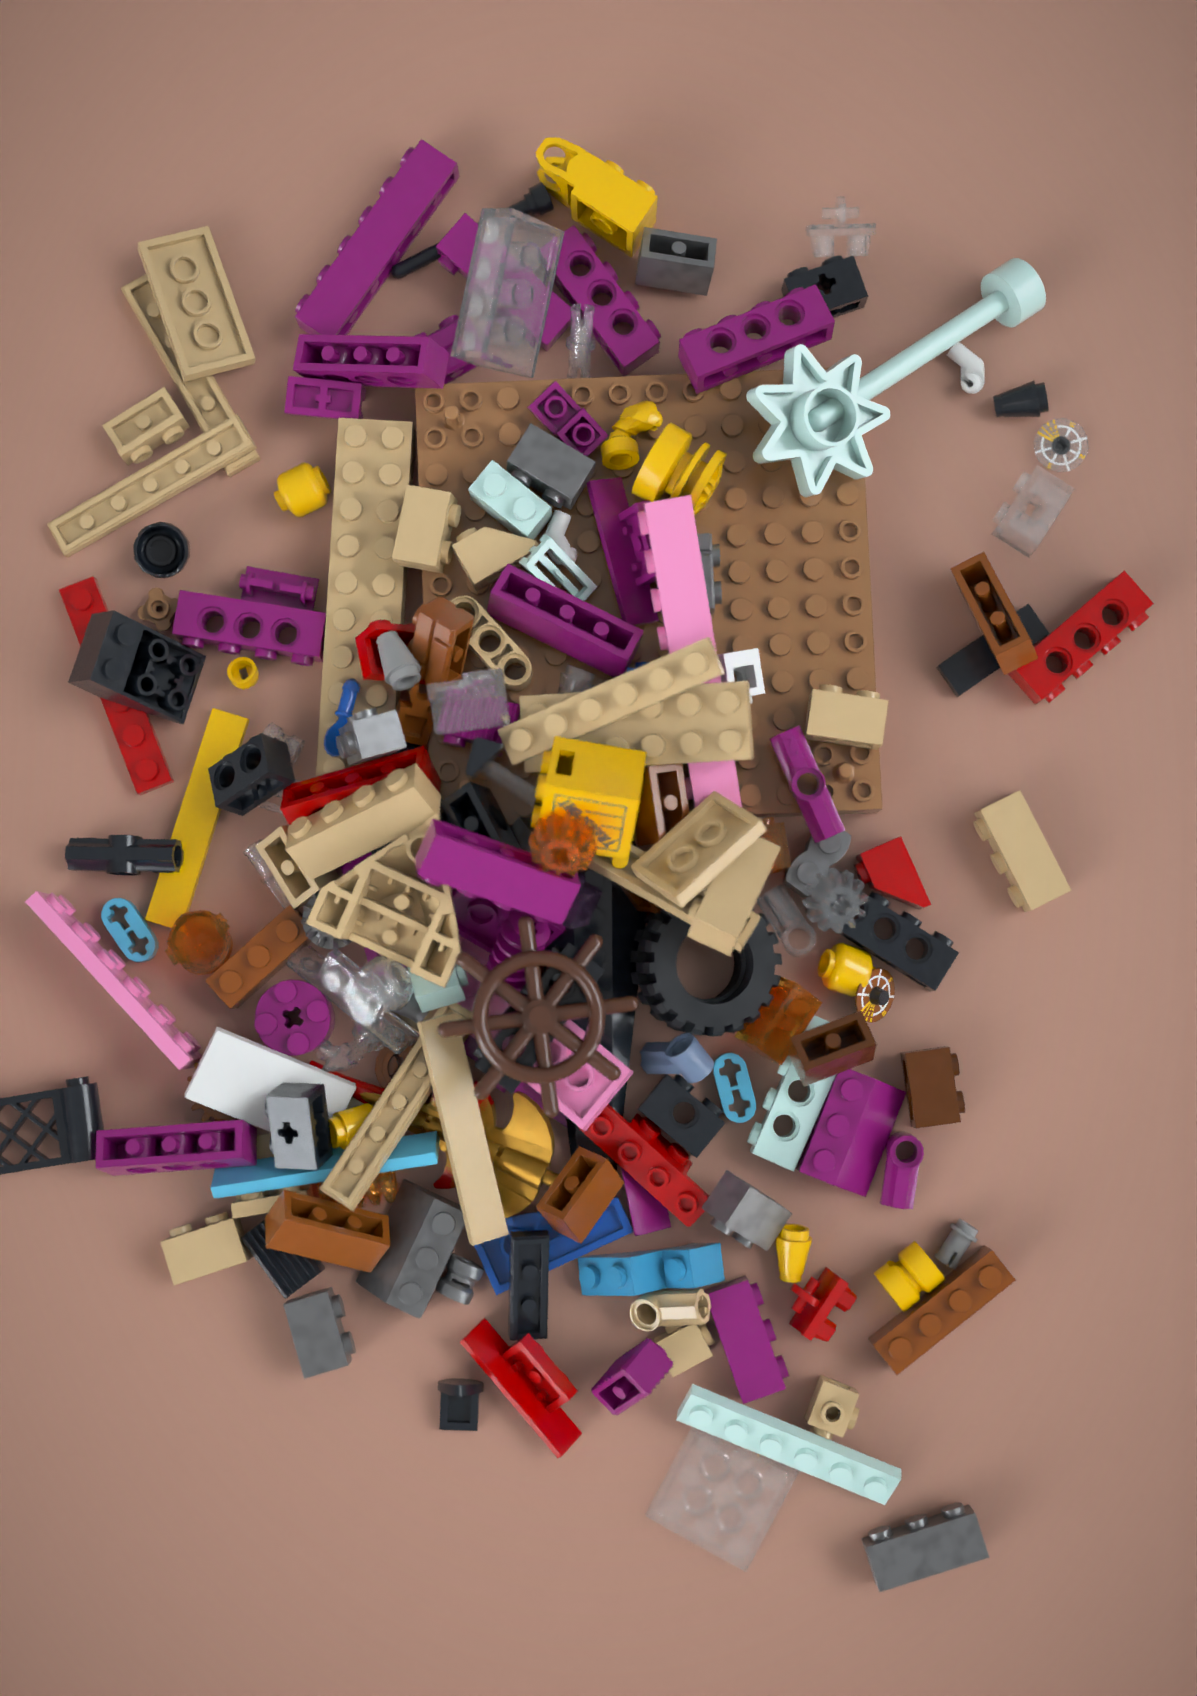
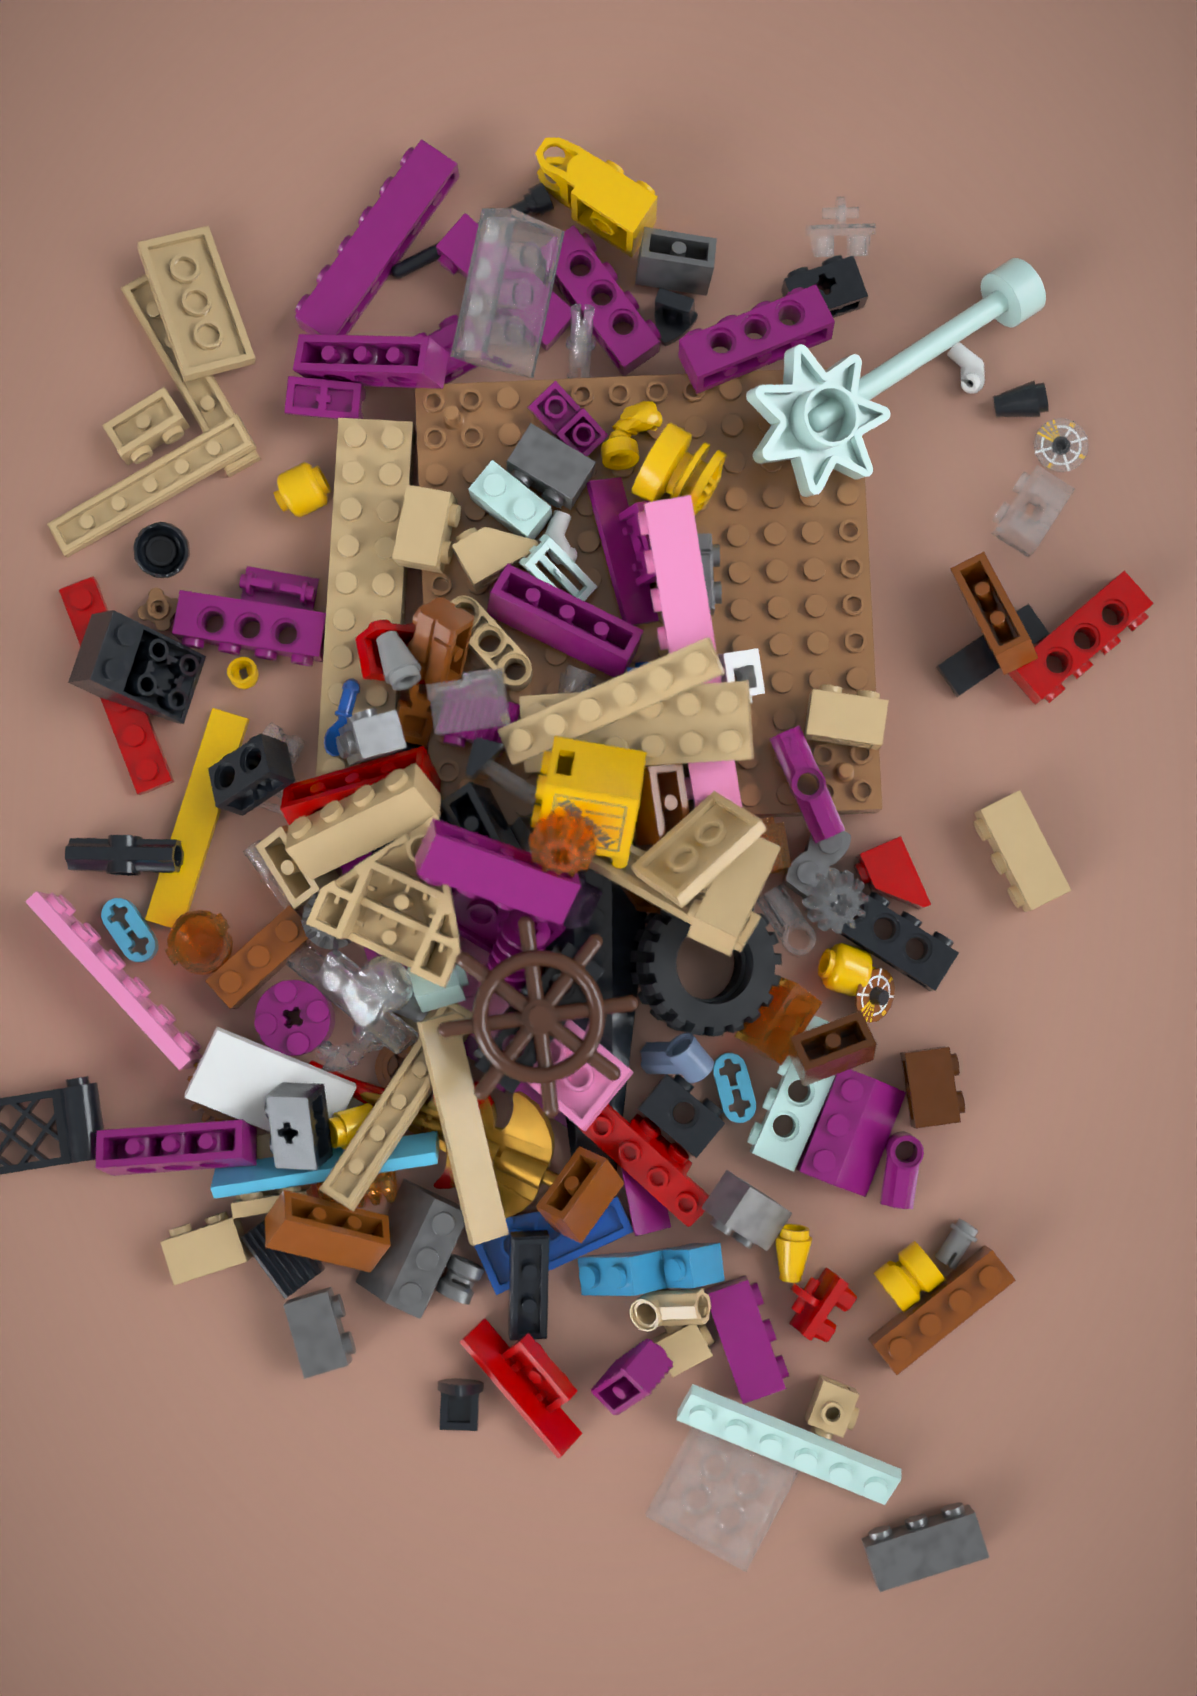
none -> black tile [654,288,698,346]

